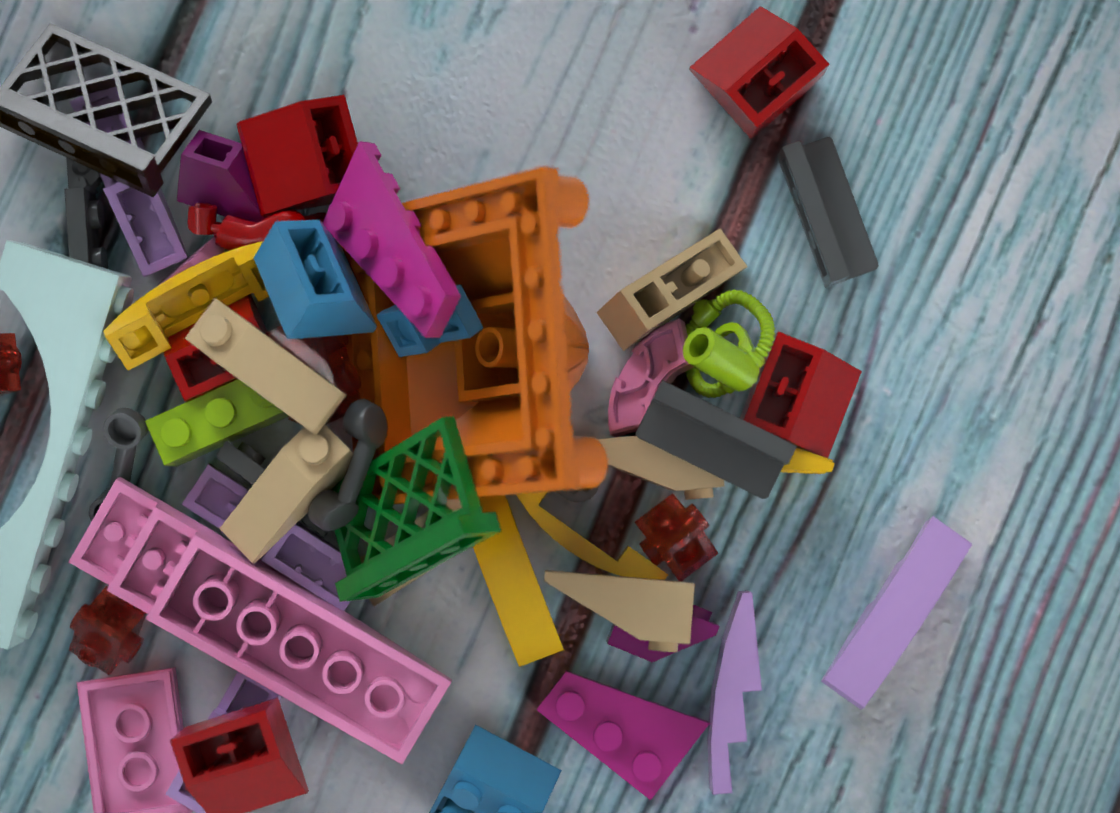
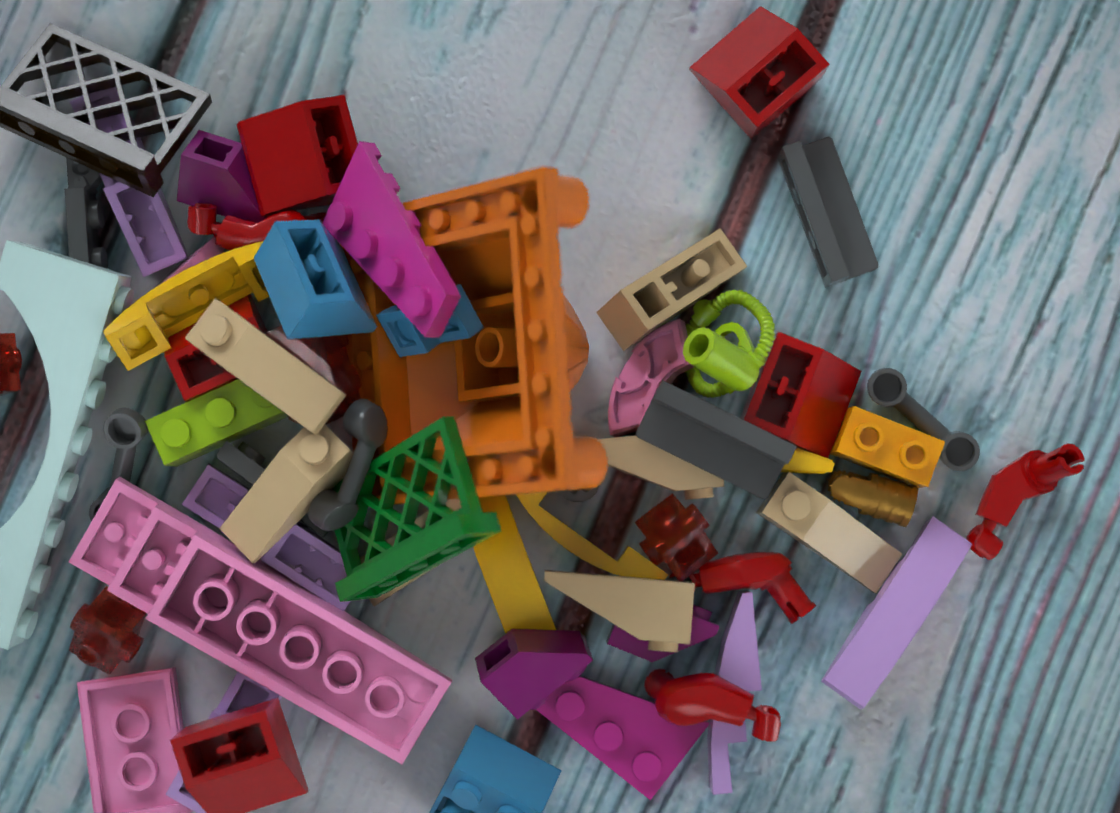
none -> magenta slope [475,629,593,720]
none -> red arm [644,669,781,742]
none -> red arm [670,552,816,624]
none -> tan slope [756,472,902,594]
none -> pearl gold hinge [826,469,918,527]
none -> light orange brick [830,406,945,488]
none -> dark grey bar [867,368,980,471]
none -> red arm [966,443,1085,560]

